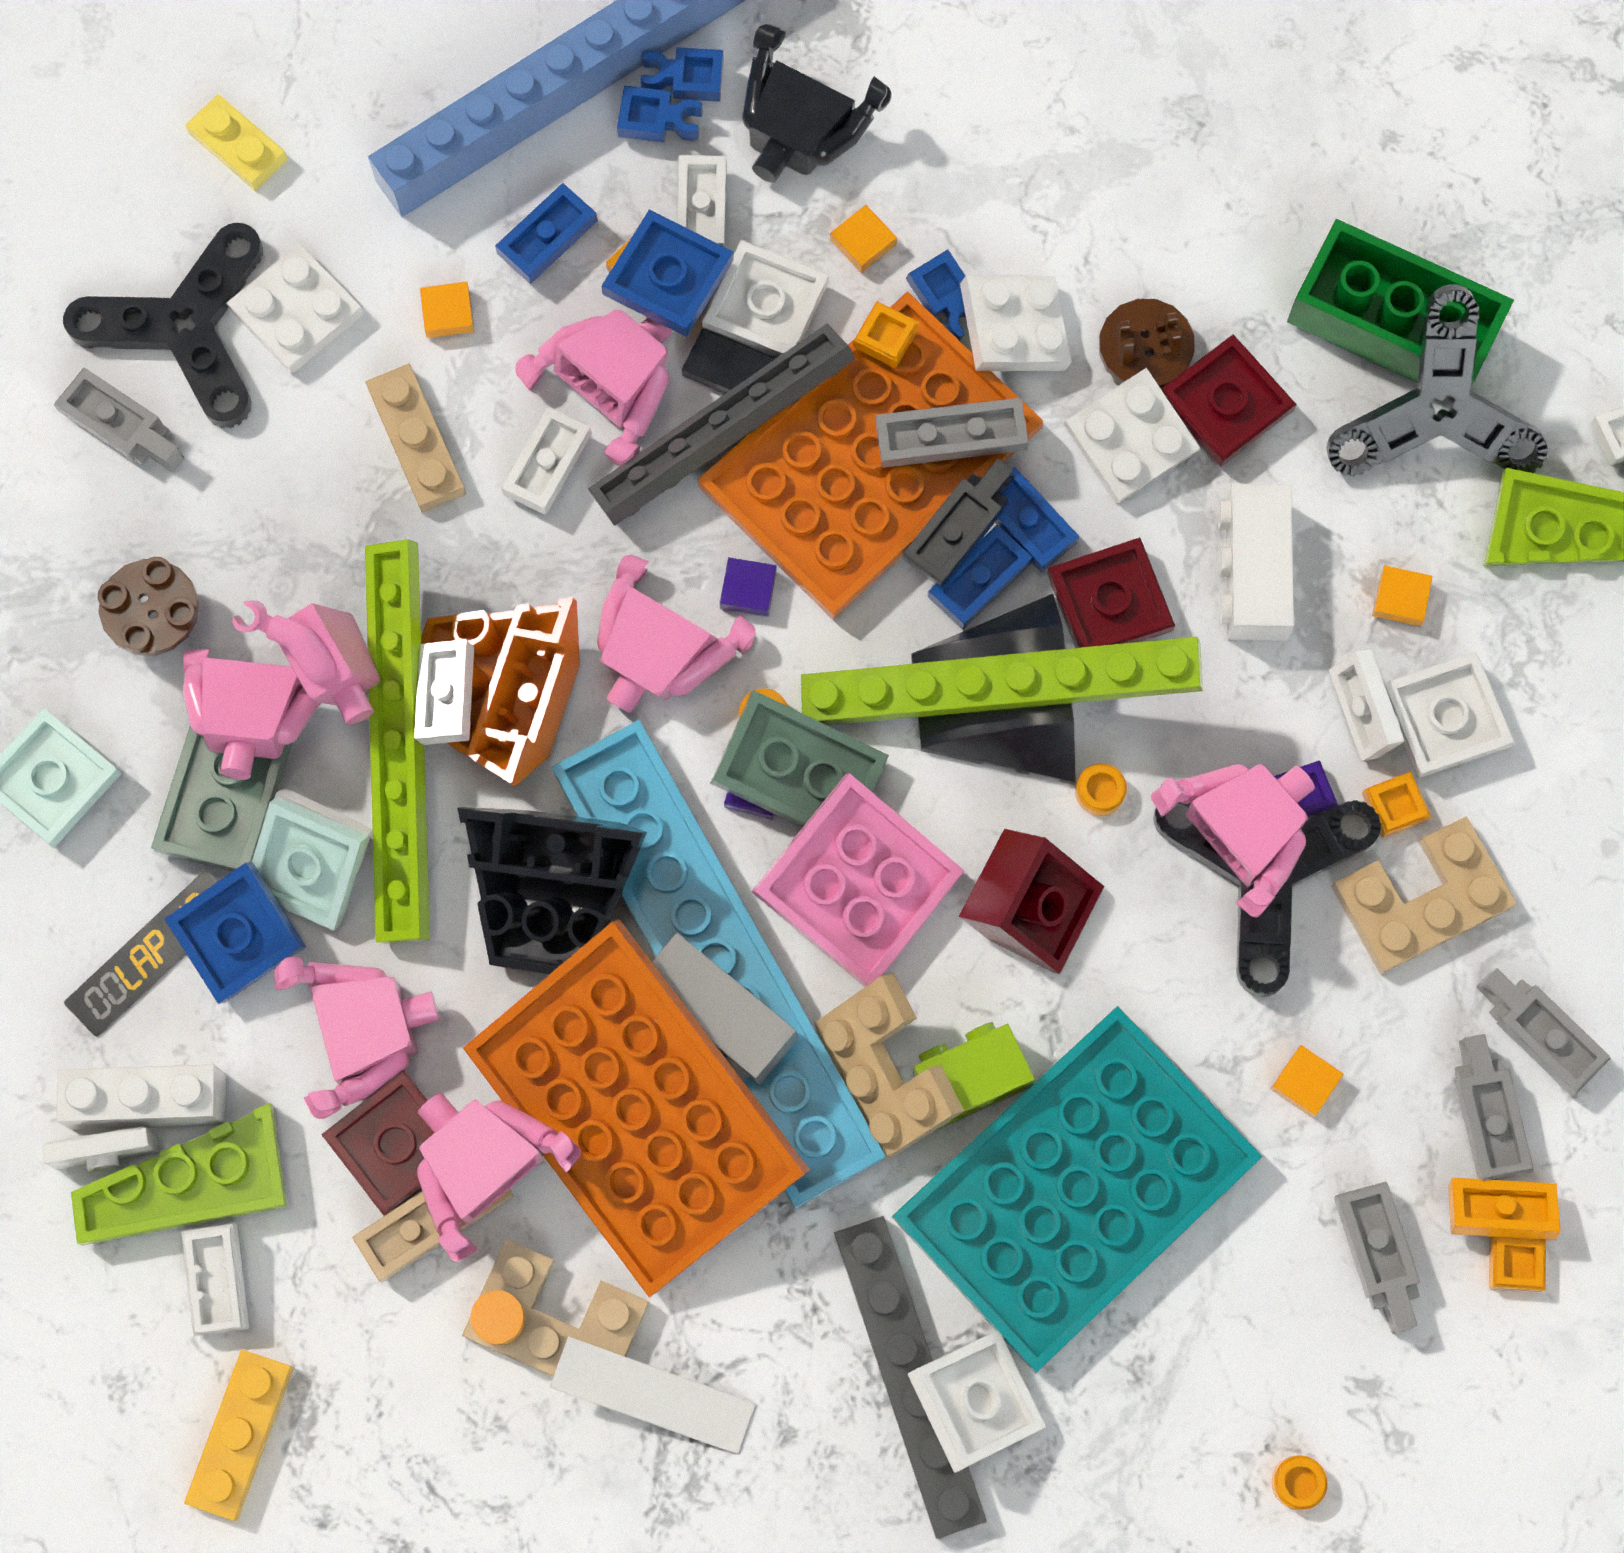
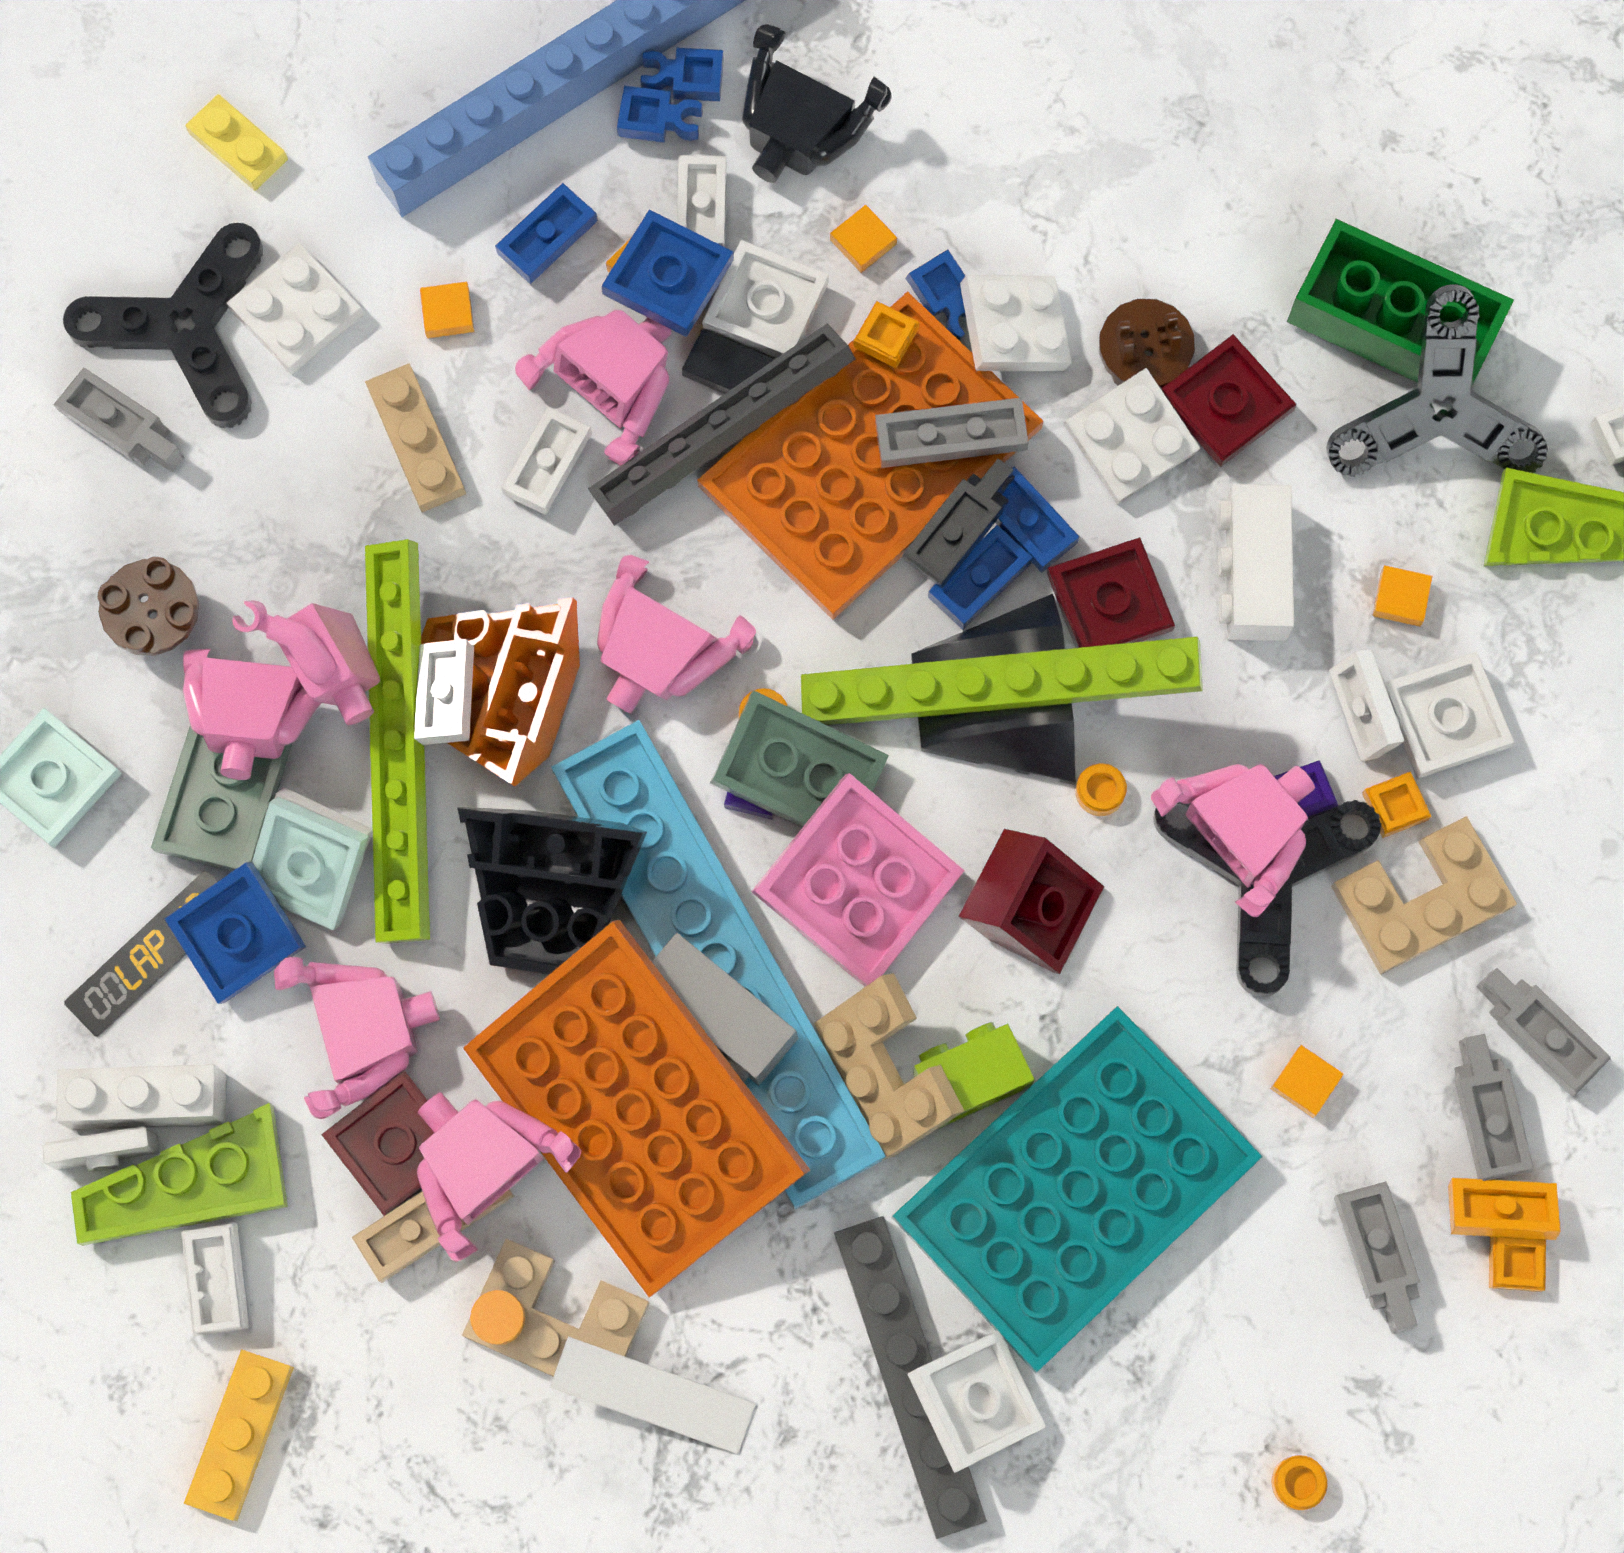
dark purple tile [719,557,777,616] -> none

